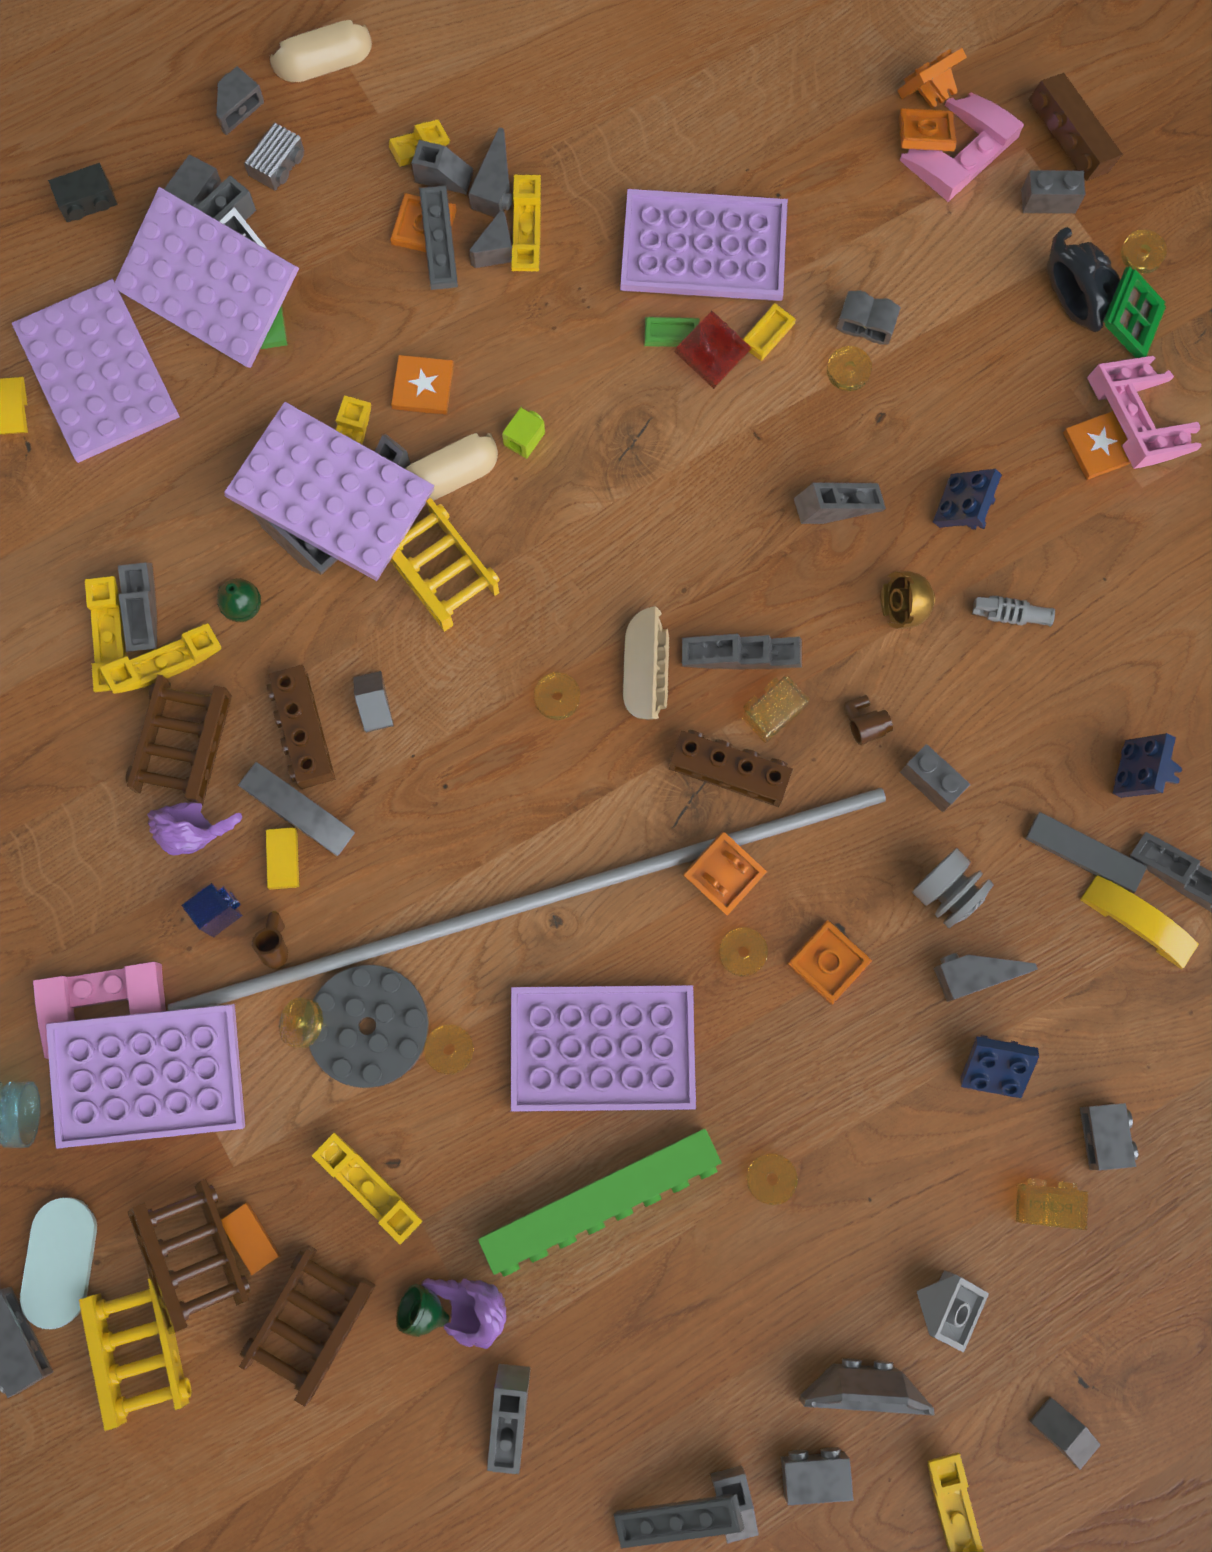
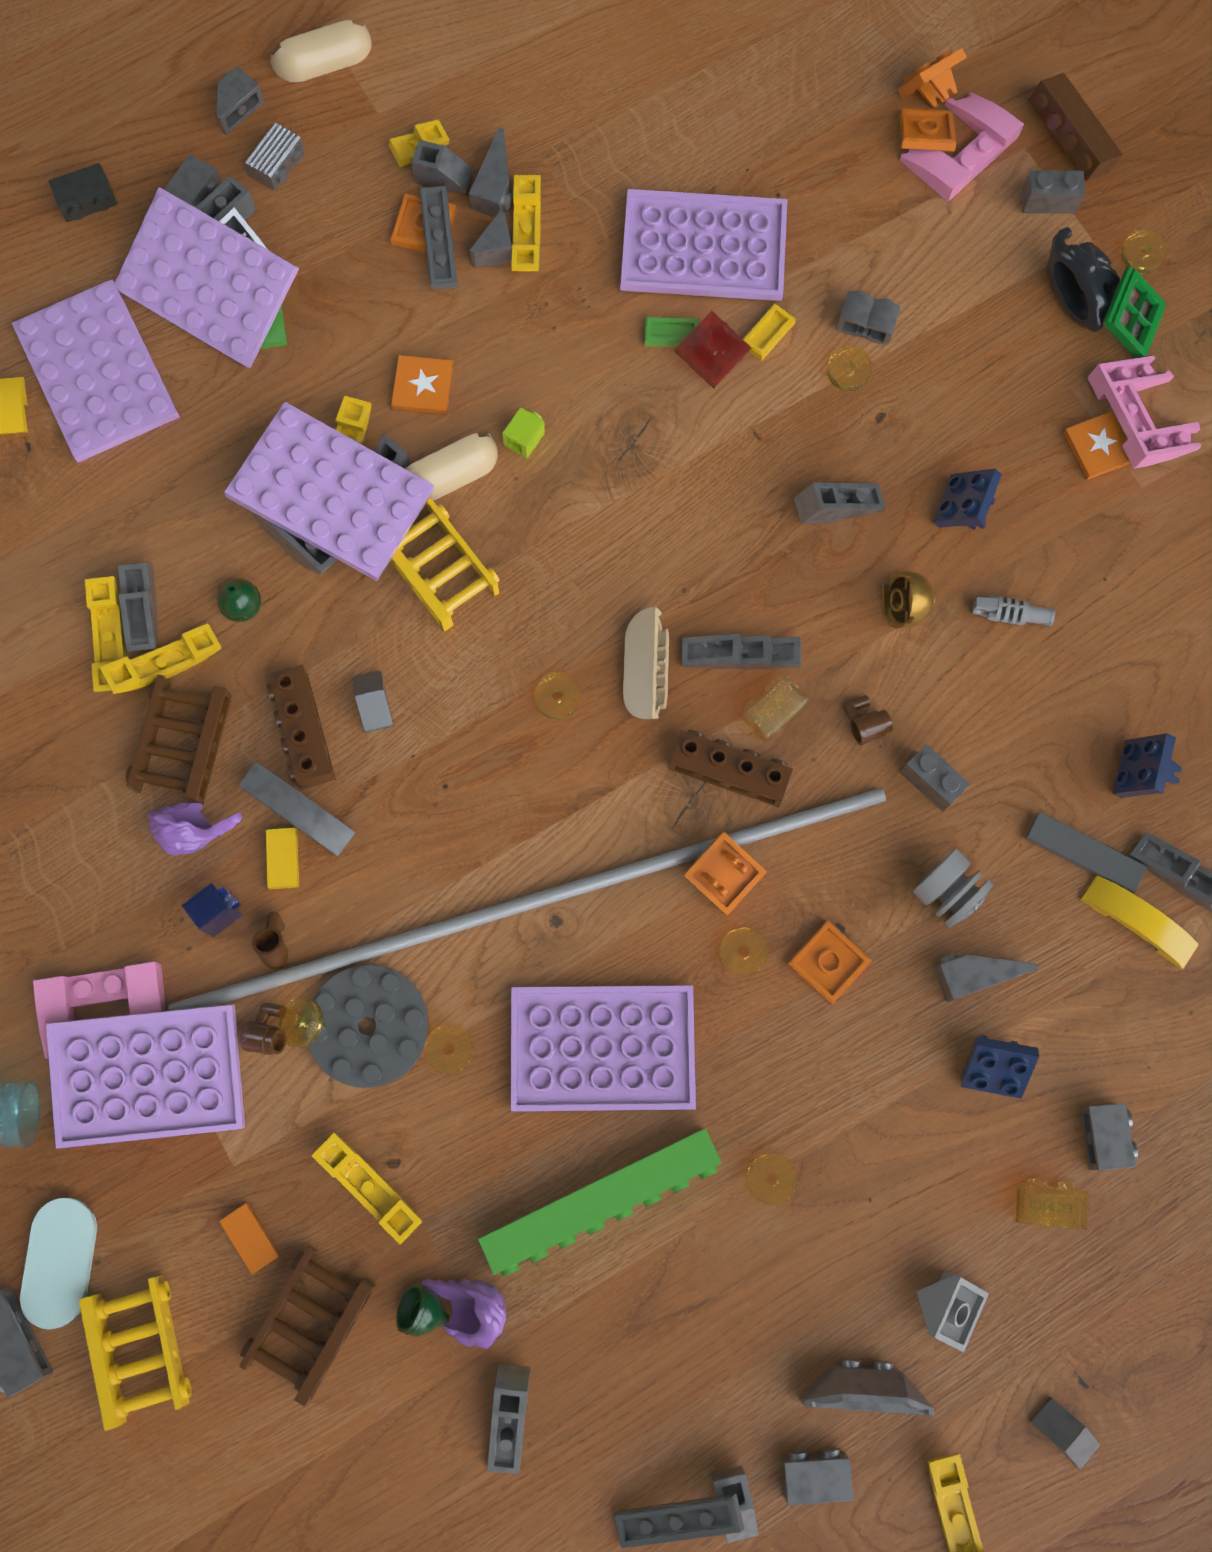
reddish brown fence [128,1179,250,1335] -> none
none -> reddish brown piece [240,1003,287,1055]

